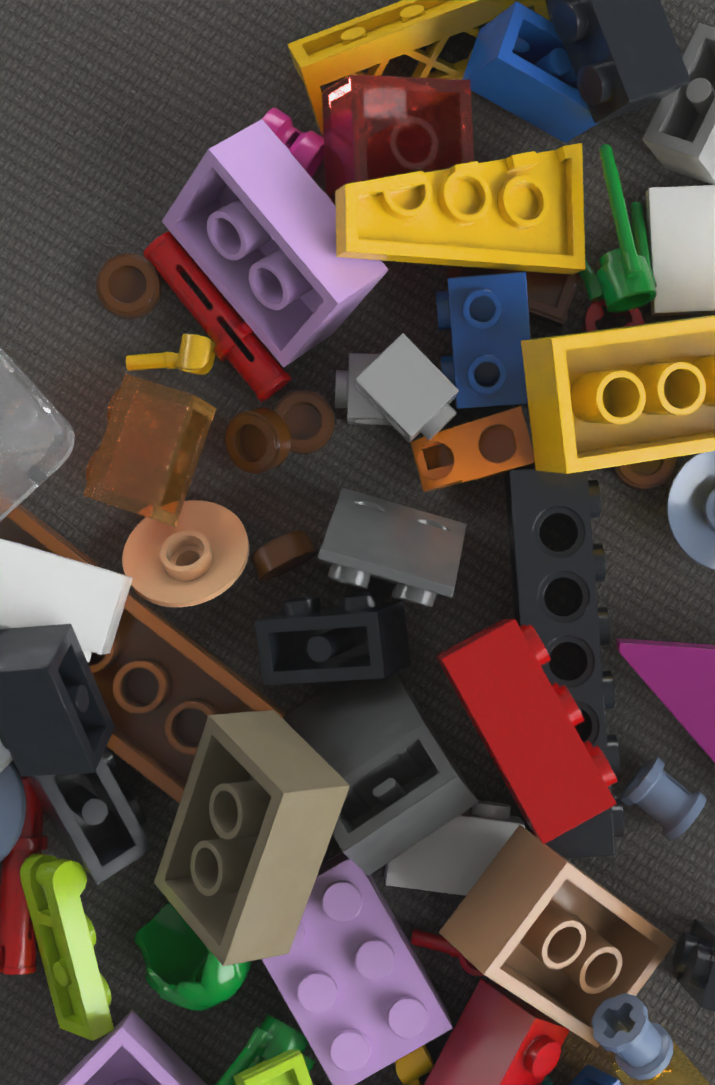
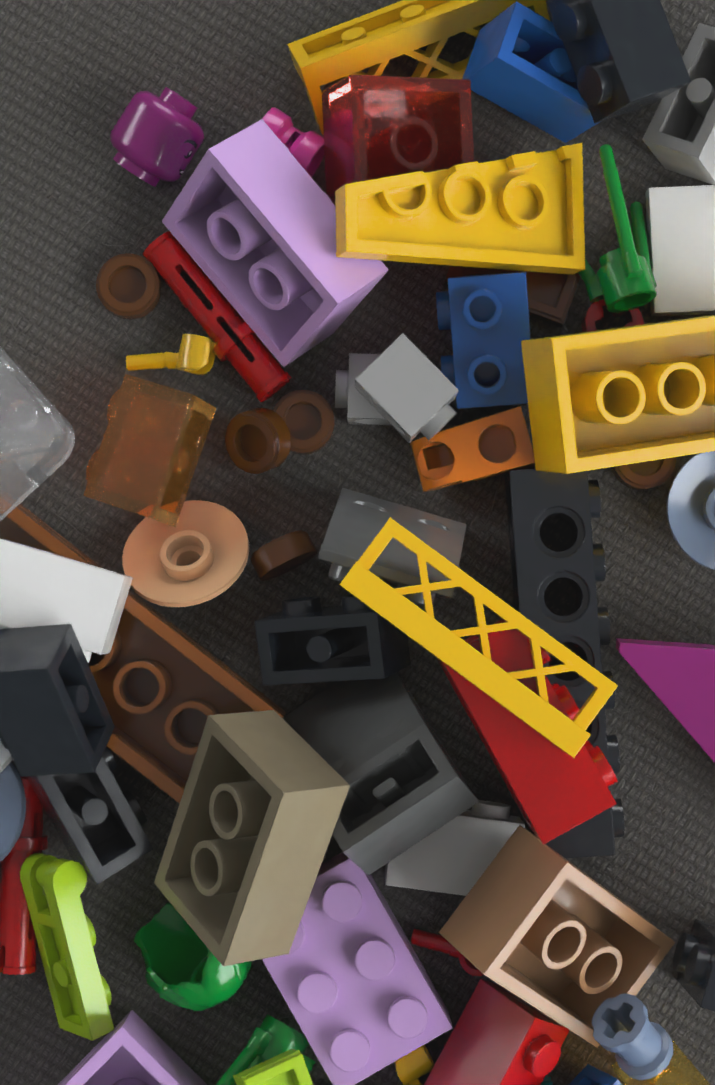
sand blue bush [620,756,707,841] -> none
none -> magenta head [110,87,204,187]
none -> yellow fence [339,517,618,758]

